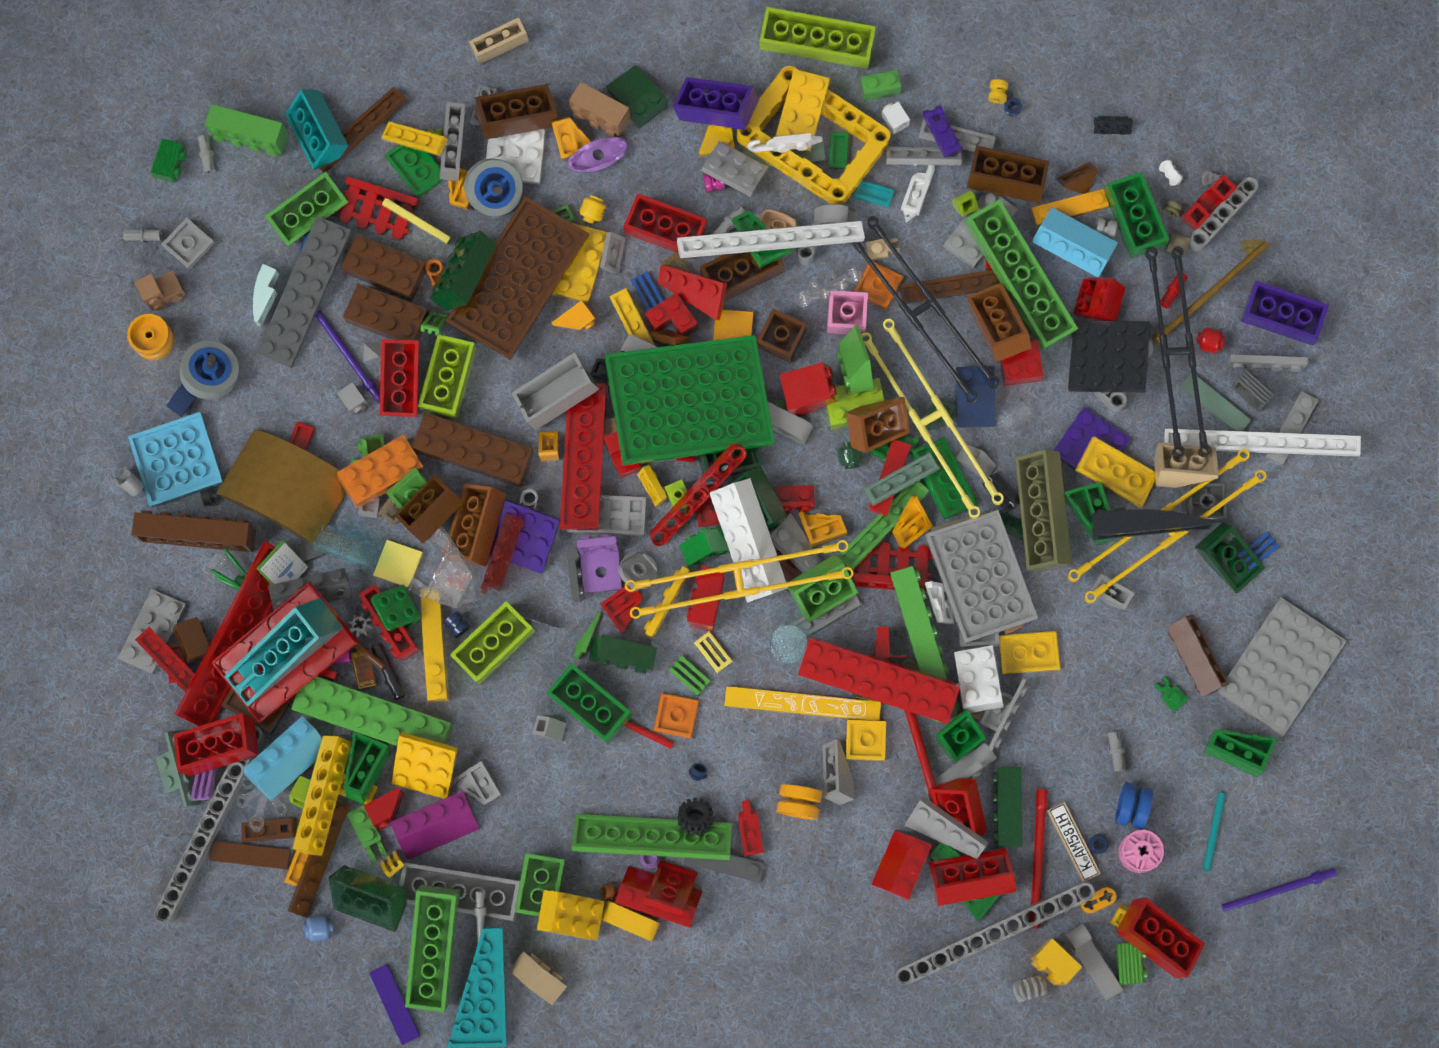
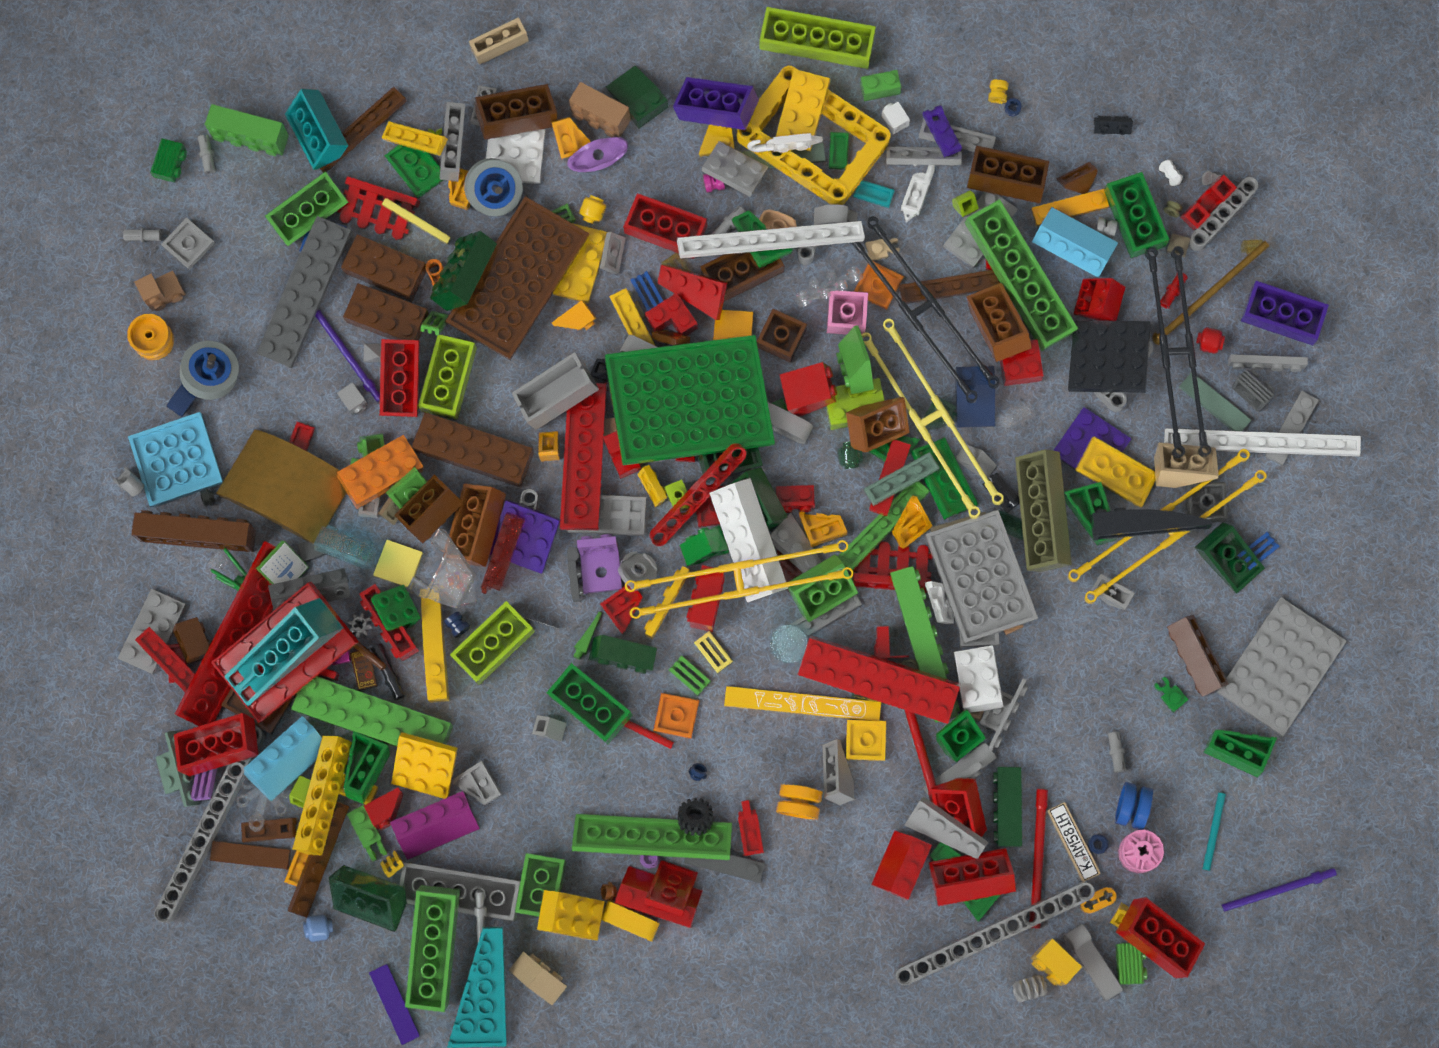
light aqua slope [253,264,279,327] -> none
yellow tile [999,631,1061,675] -> none

